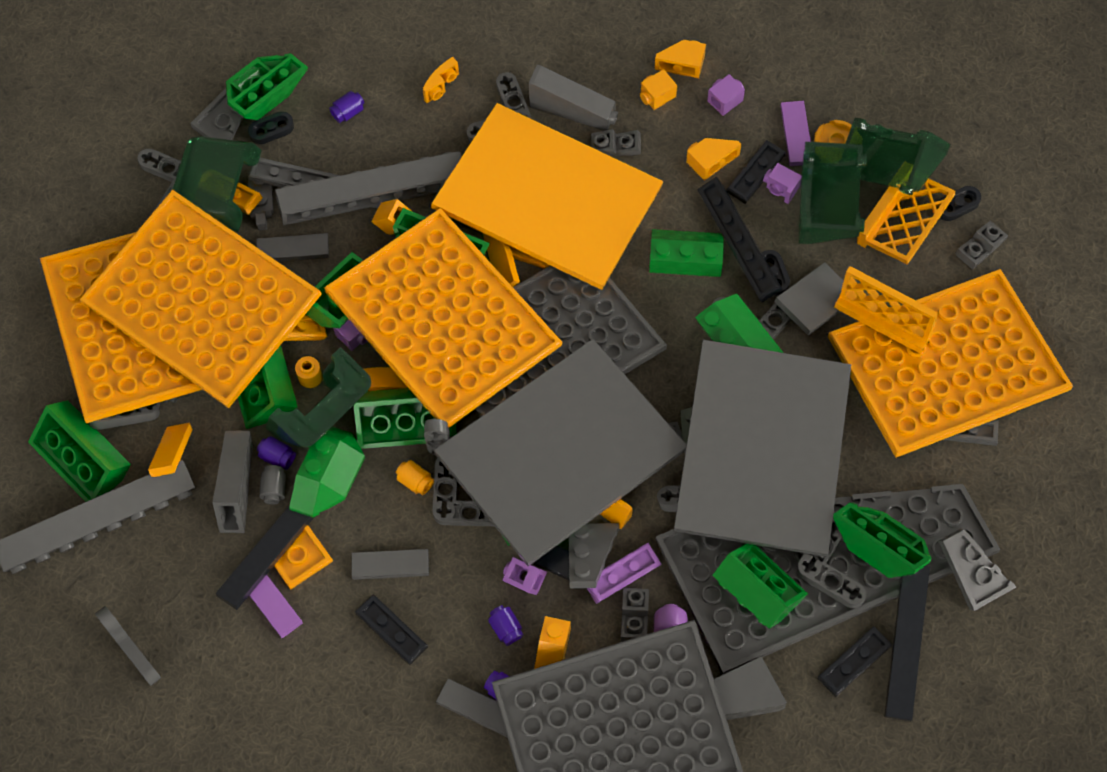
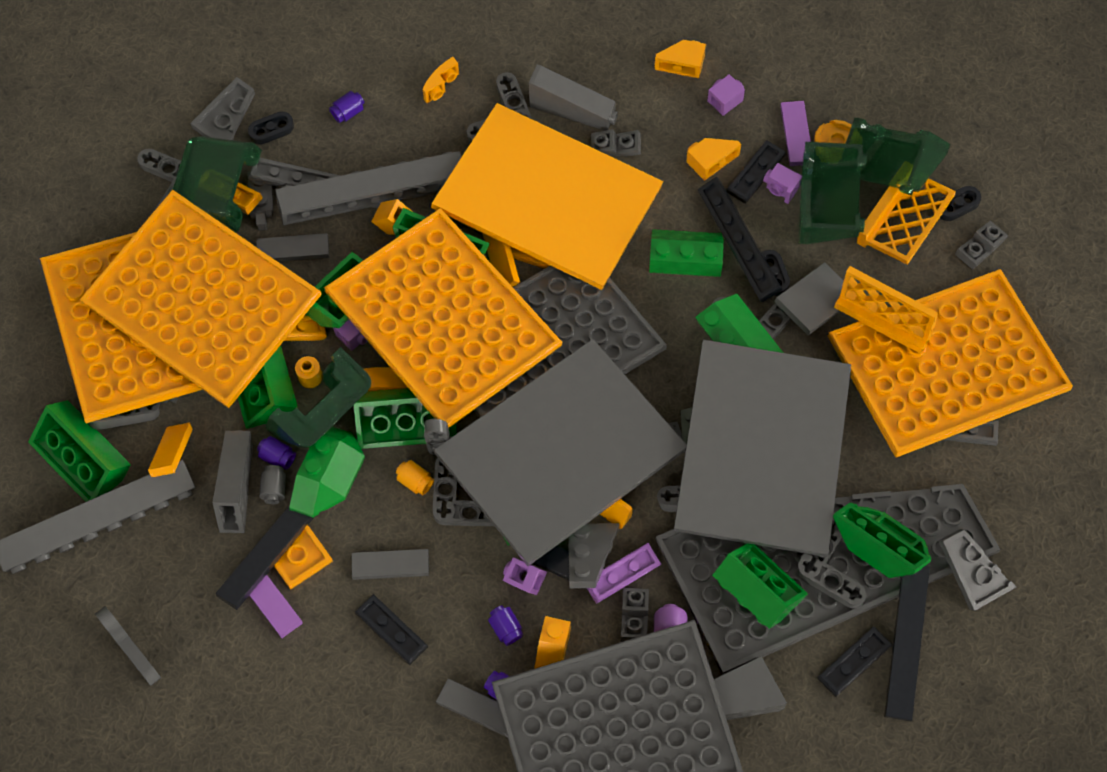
green wedge [226,53,308,120] -> none
light orange brick [640,69,677,110] -> none

